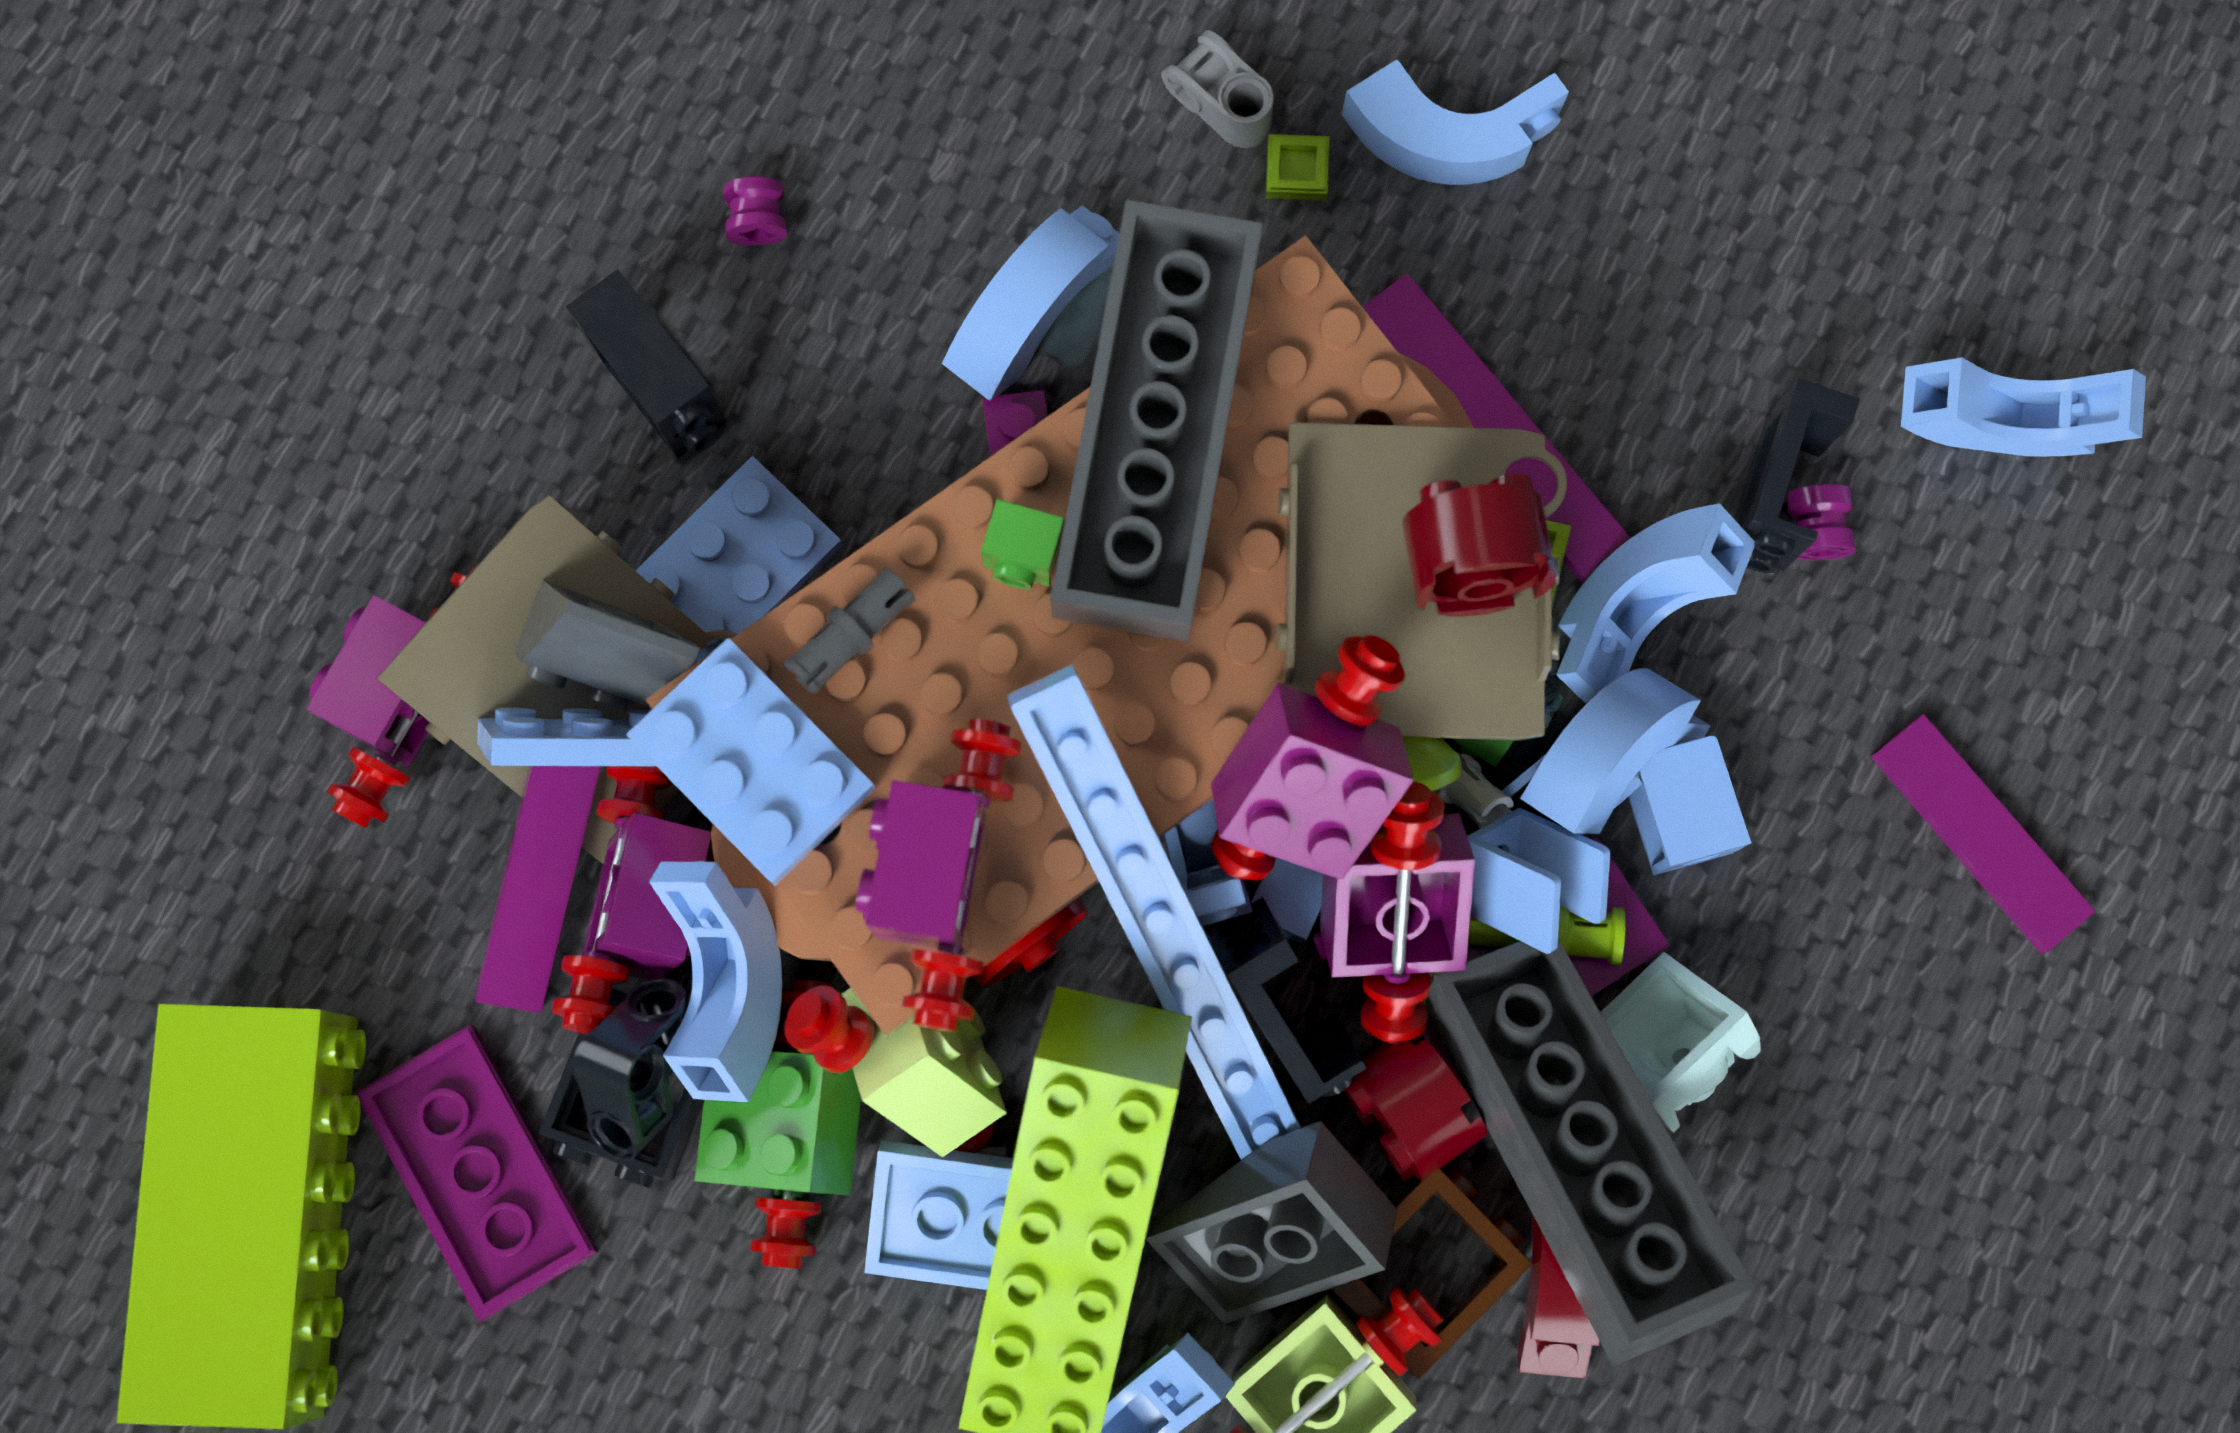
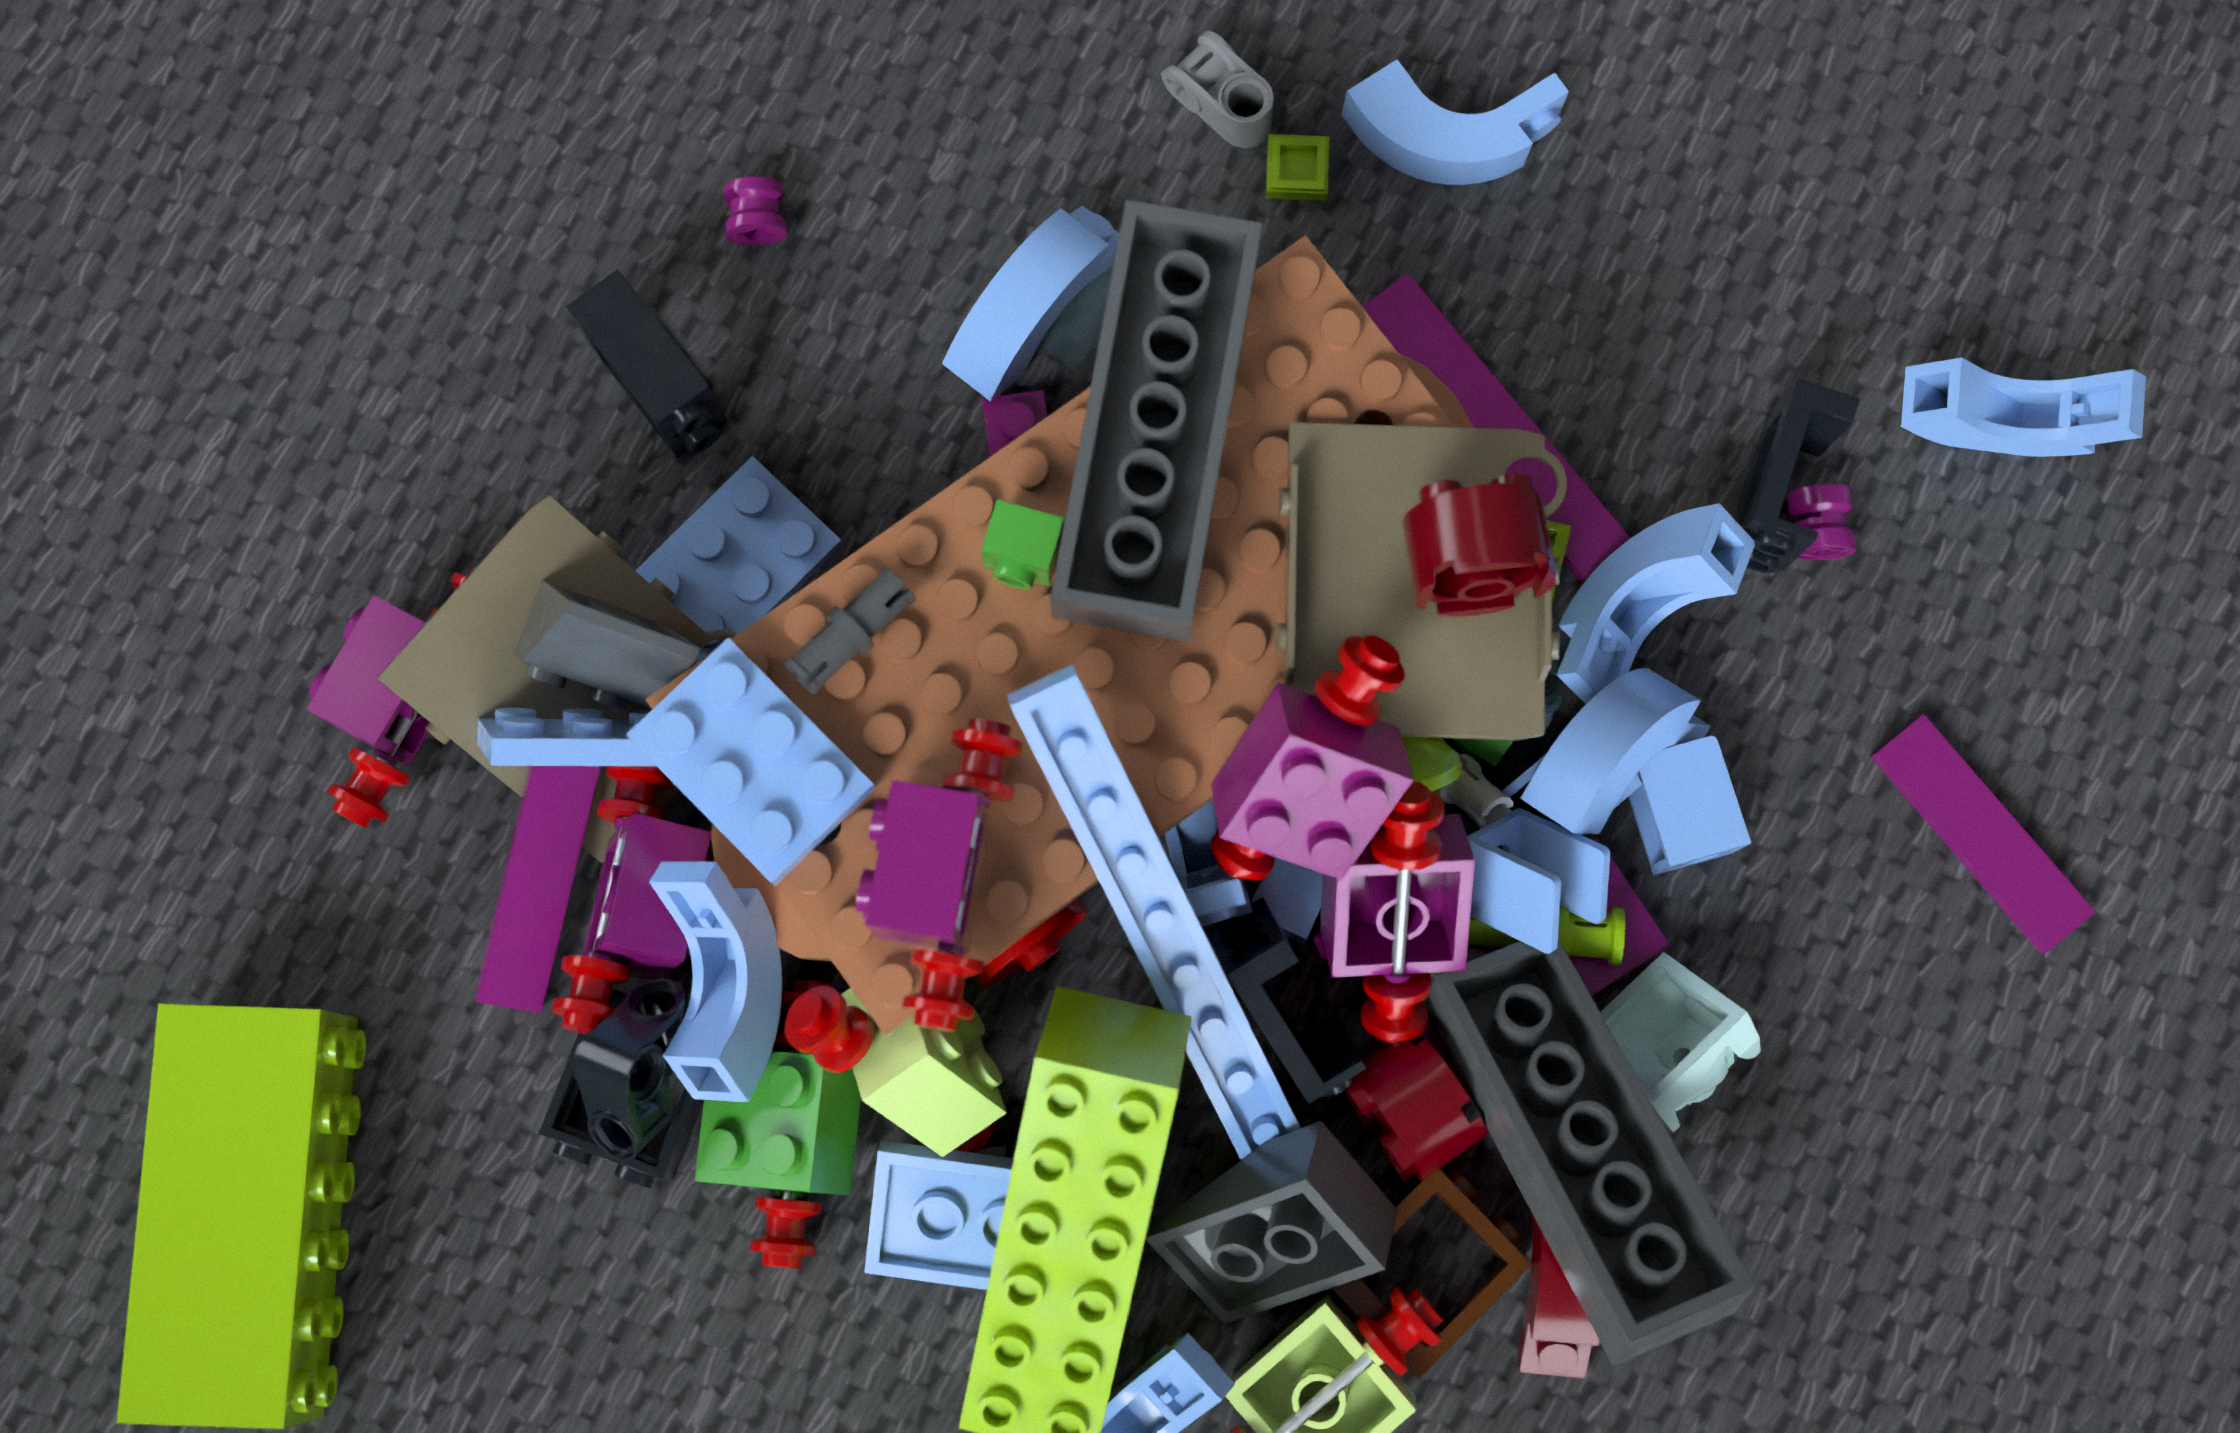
magenta tile [355,1025,599,1322] -> none

